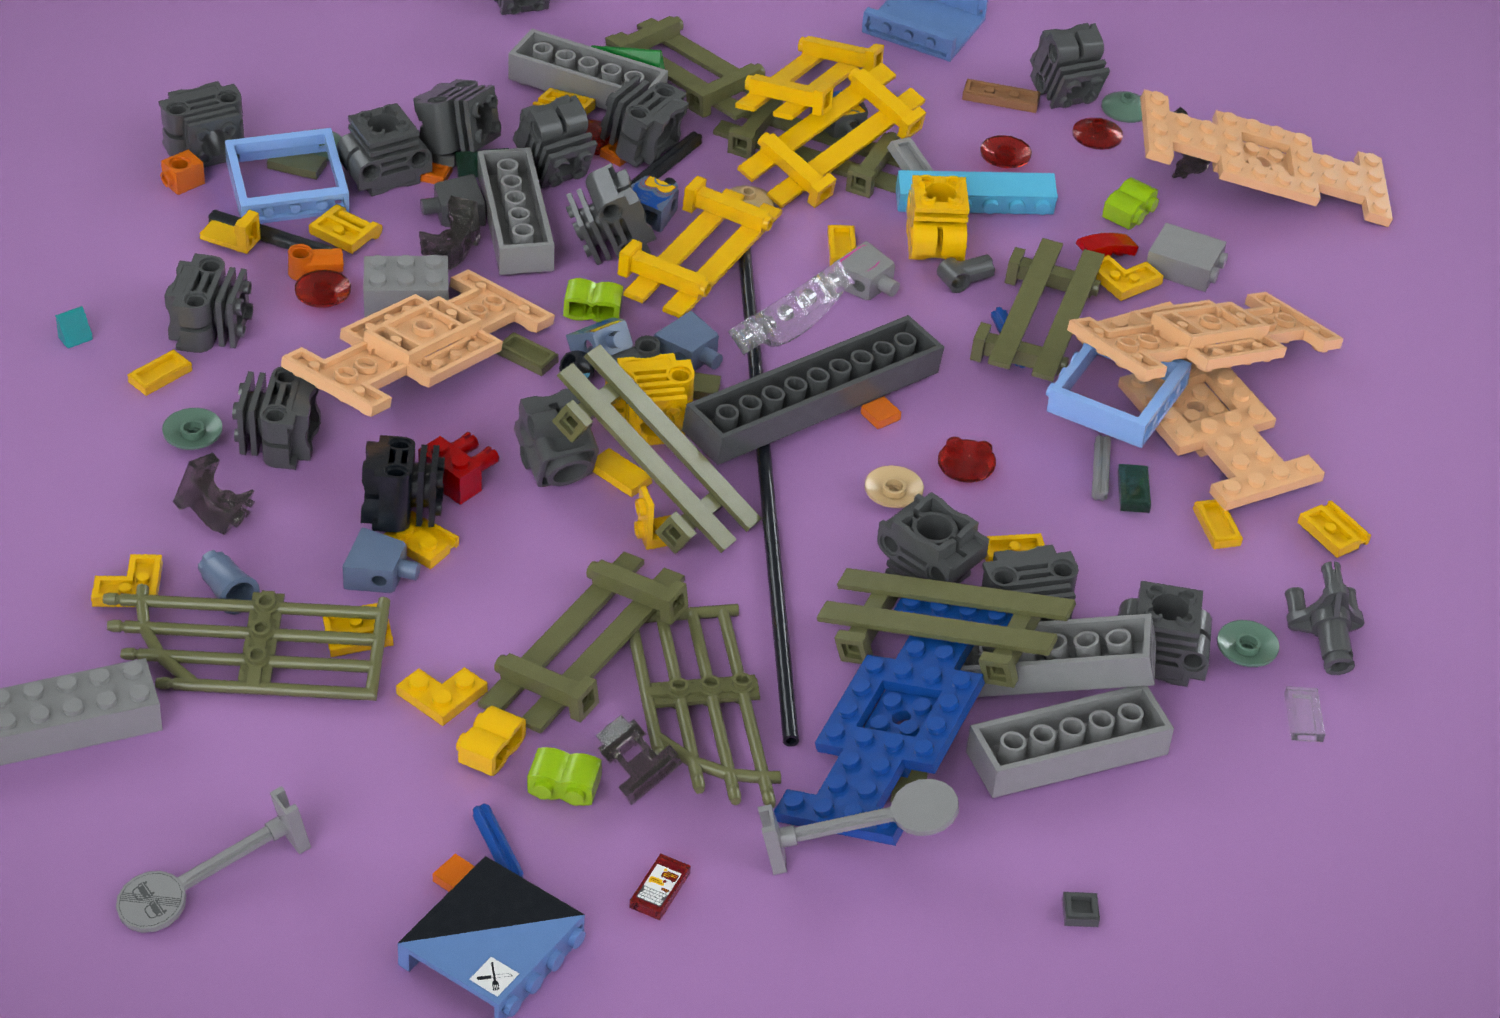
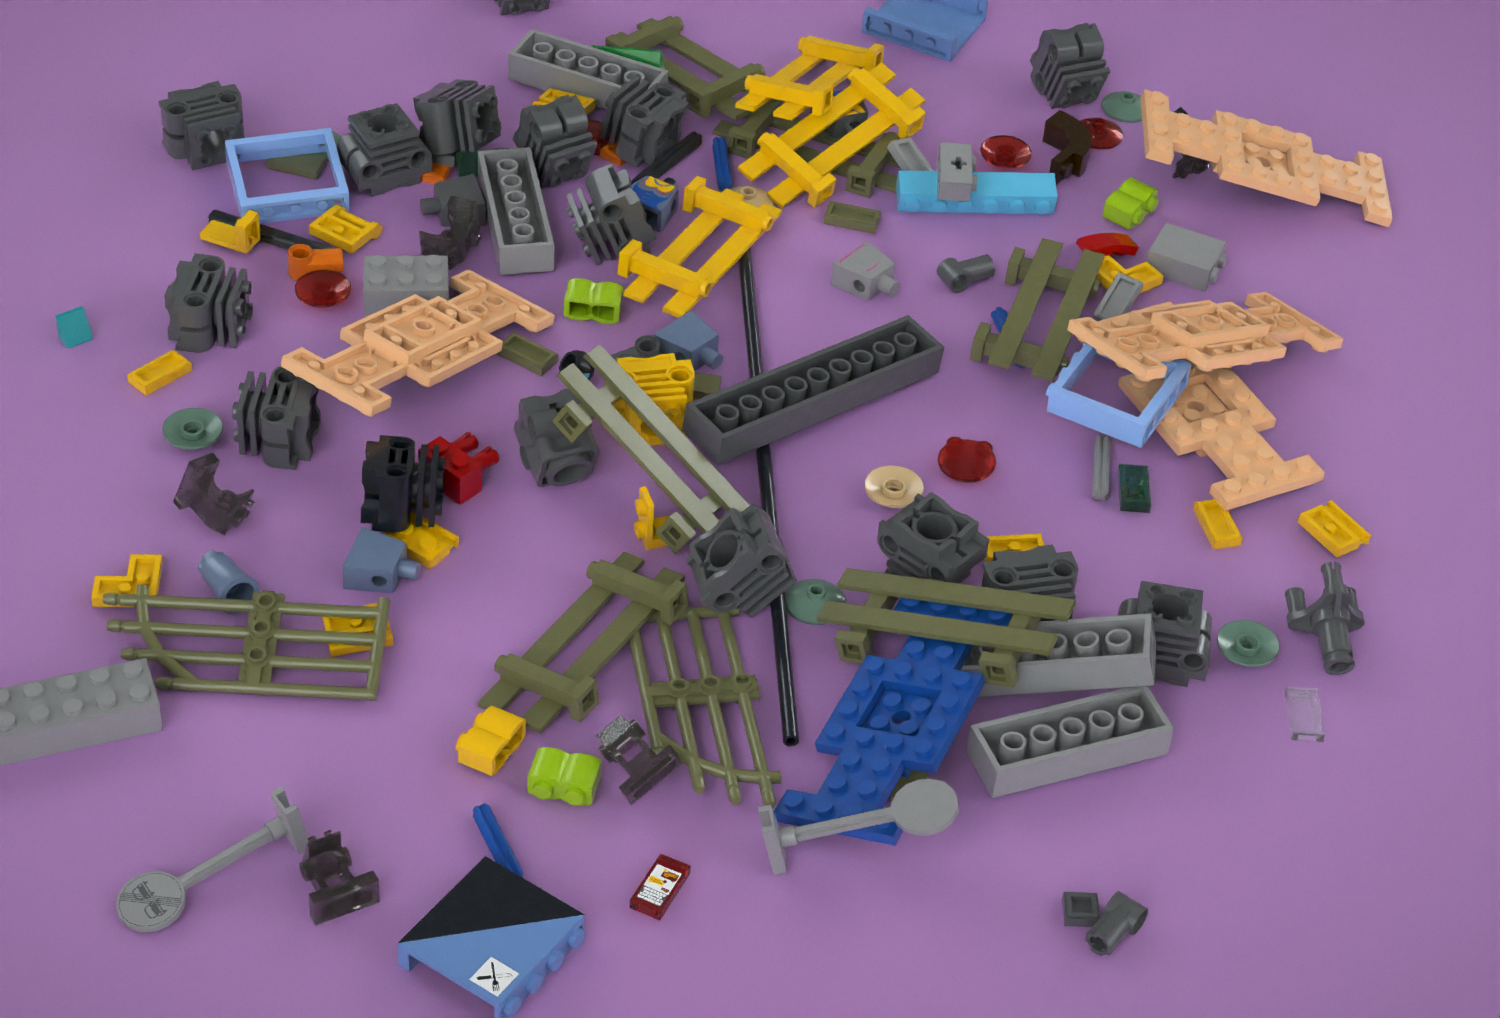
orange brick [160,149,205,195] -> none
yellow plate [396,667,488,726] -> none
orange tile [433,853,475,892] -> none
sand blue torso [566,318,633,355] -> none
yellow tile [593,448,652,497] -> none
clear piece [728,261,854,355] -> none
yellow tile [827,225,856,266] -> none
orange tile [861,396,901,429] -> none
yellow piece [906,174,970,261] -> none
medium nougat tile [962,79,1041,113] -> none
none -> clear smoke tile [299,830,380,926]
none -> dark grey piece [685,503,797,618]
none -> blue axle [712,137,732,191]
none -> sand green dish [785,579,846,625]
none -> olive tile [823,201,881,234]
none -> light grey brick [937,142,977,201]
none -> dark brown arch [1042,110,1091,185]
none -> dark grey piece [1085,891,1149,956]
none -> light grey tile [1093,272,1143,321]

